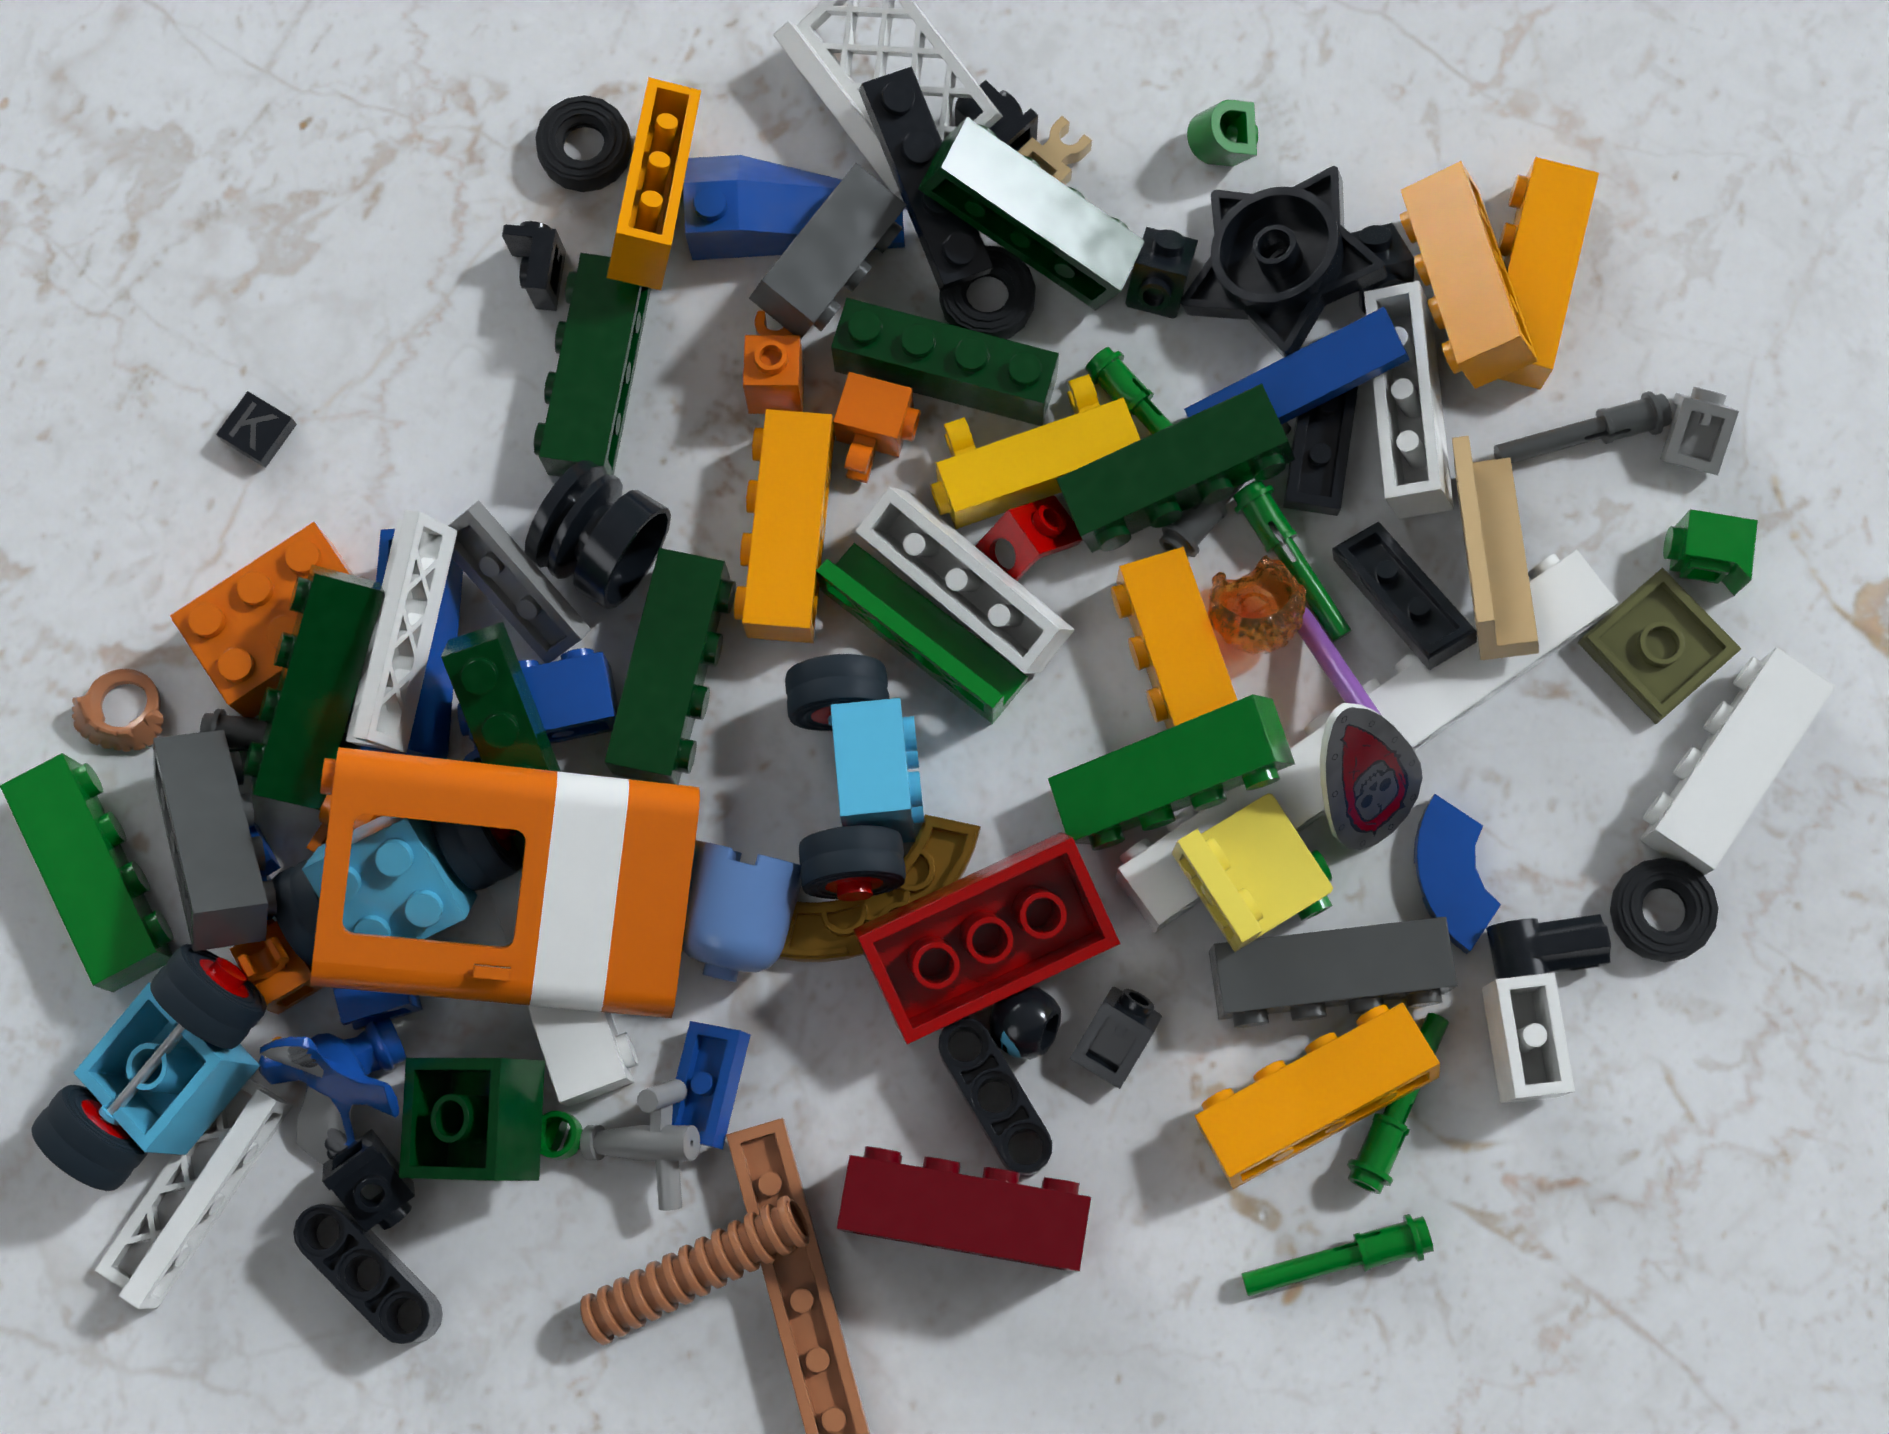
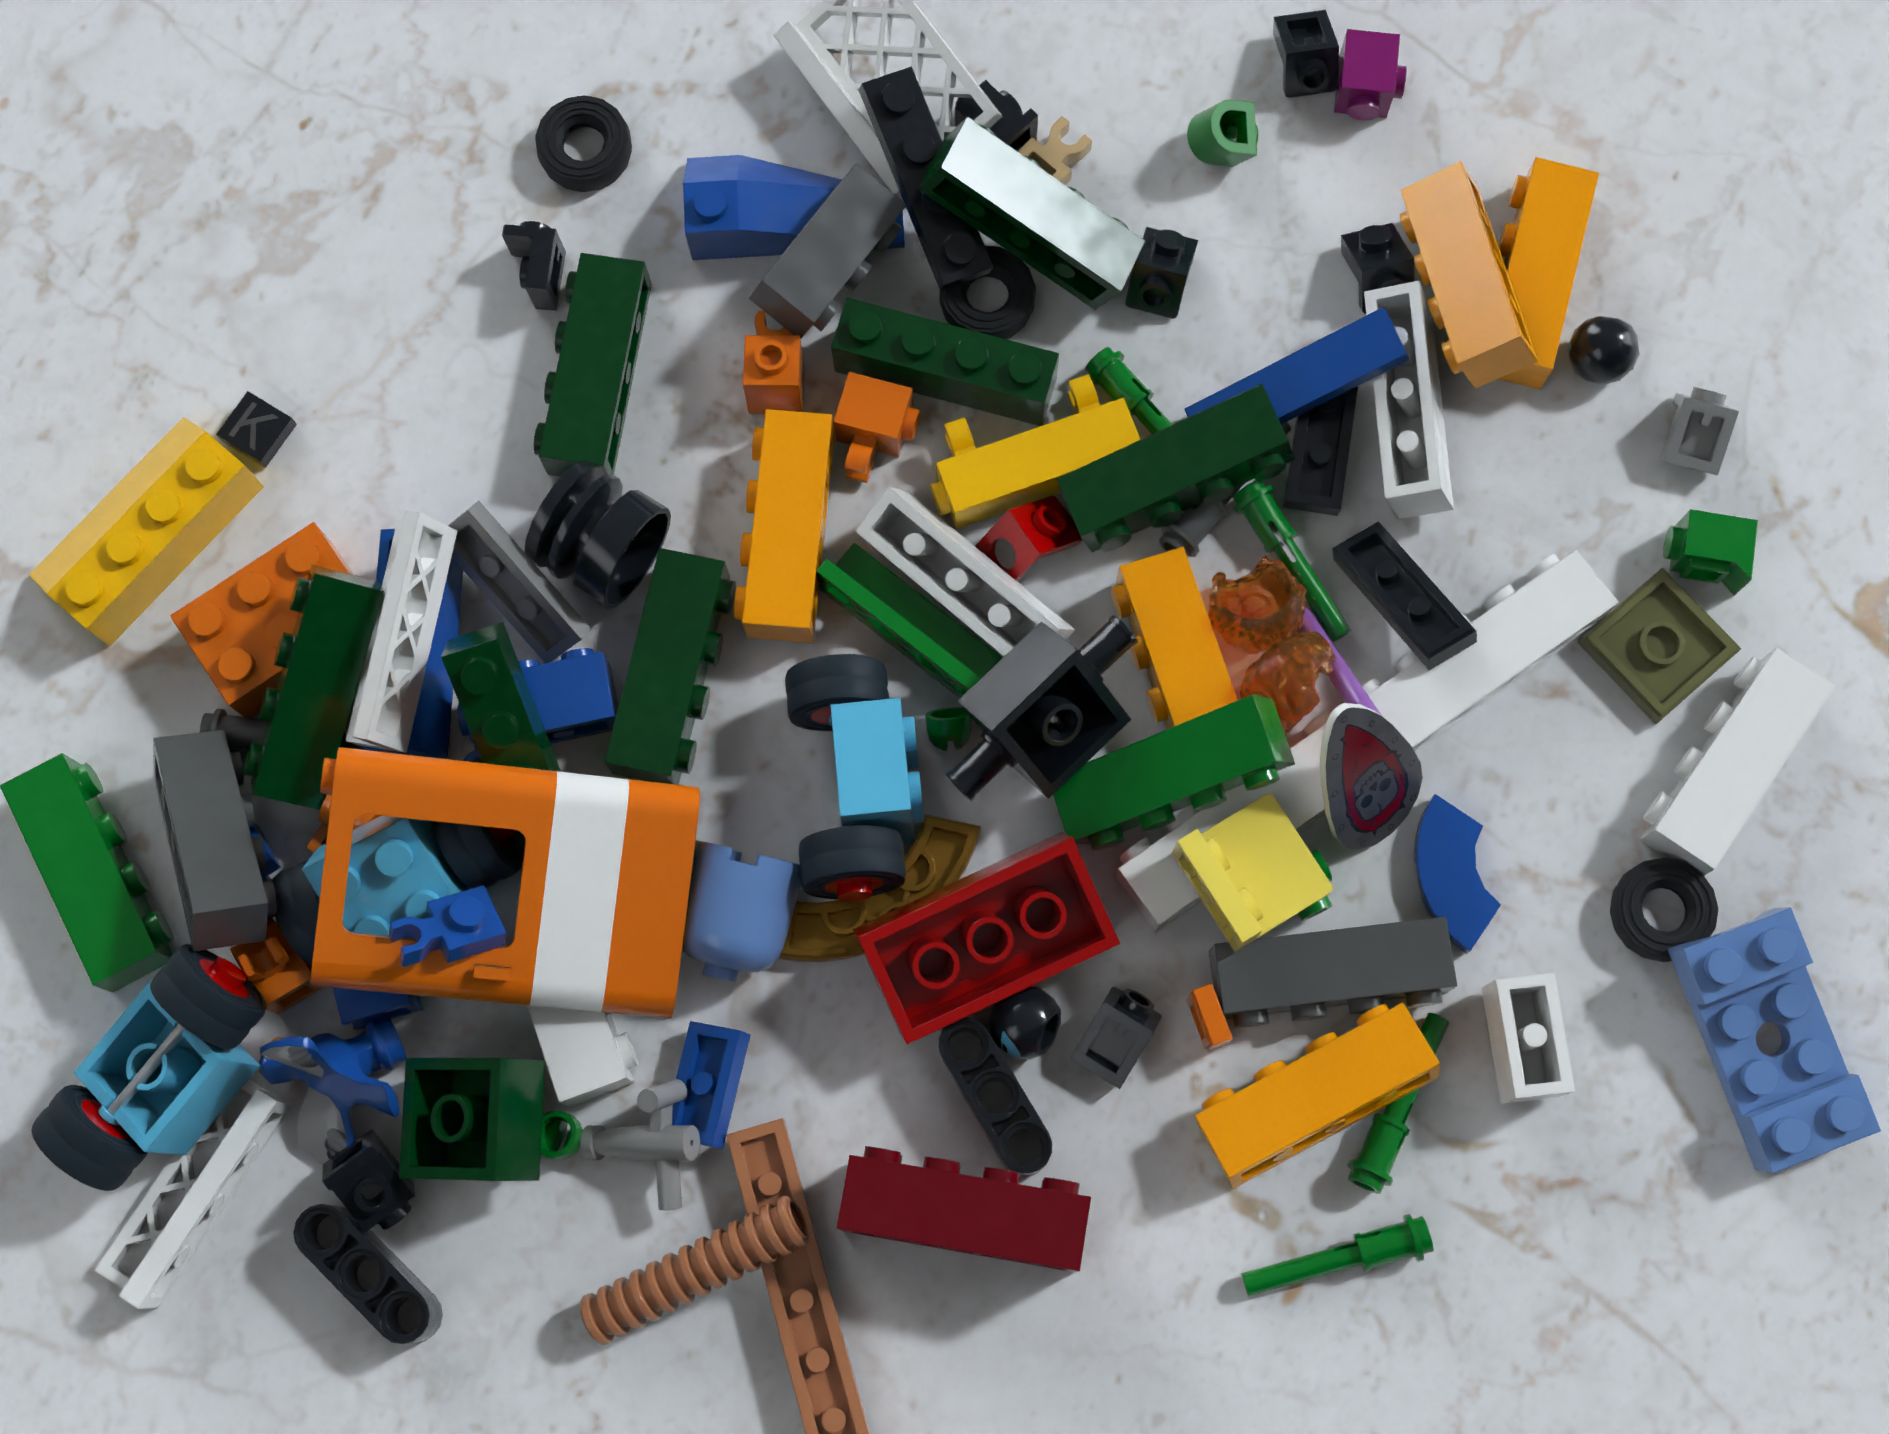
nougat piece [72,669,164,752] -> none
light orange brick [606,77,701,290] -> none
black plate [1181,166,1388,358] -> none
tan fence [1452,436,1539,660] -> none
black piece [1486,914,1611,979] -> none
dark grey pin [1494,391,1672,463] -> none
none -> yellow slope [29,417,264,646]
none -> blue plate [389,885,506,967]
none -> green hinge [925,707,971,751]
none -> black brick [945,615,1138,801]
none -> orange tile [1186,983,1233,1051]
none -> clear orange hair [1240,631,1336,736]
none -> black bracket [1273,10,1339,98]
none -> magenta brick [1334,29,1407,120]
none -> black piece [1568,316,1640,385]
none -> medium blue piece [1667,907,1881,1174]

